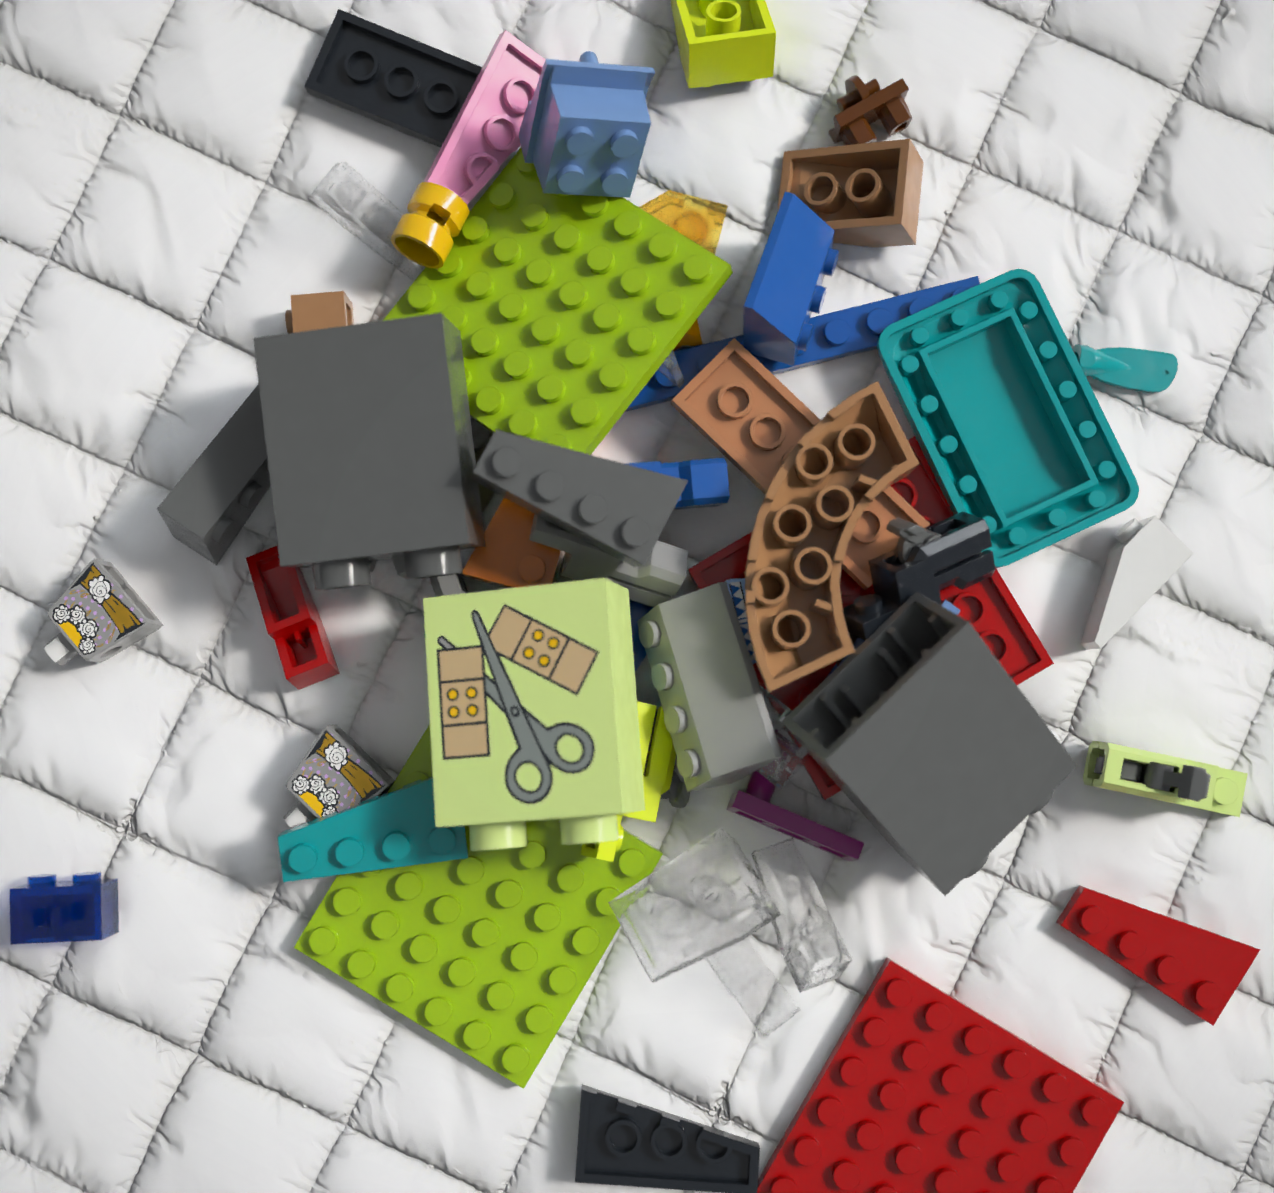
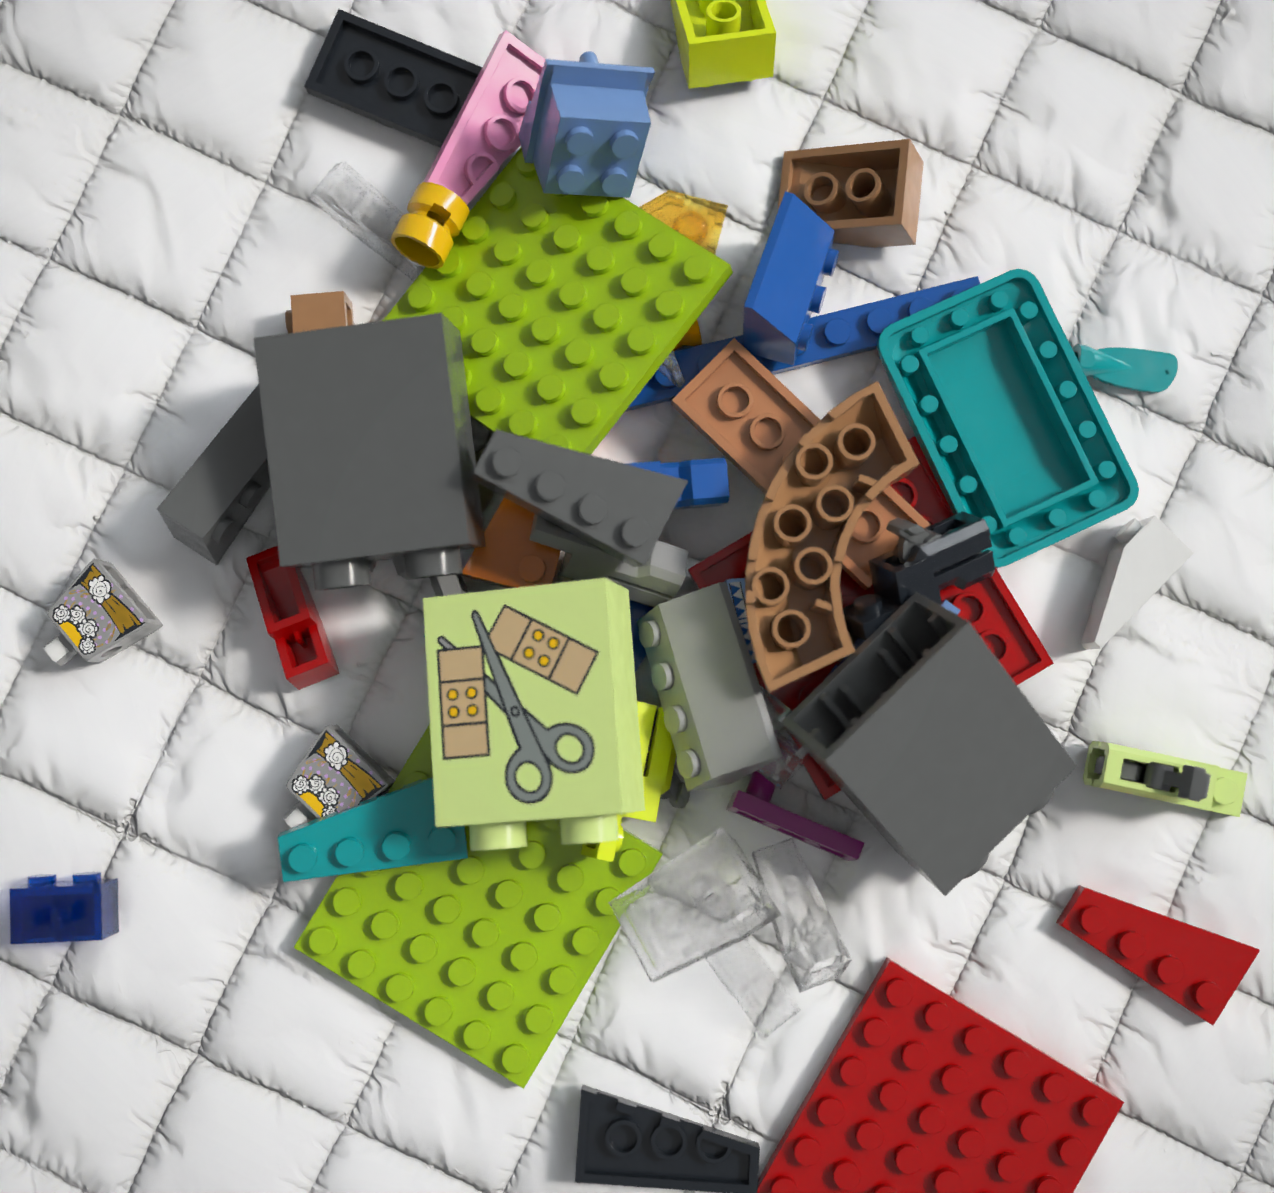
reddish brown hips [828,75,912,145] -> none

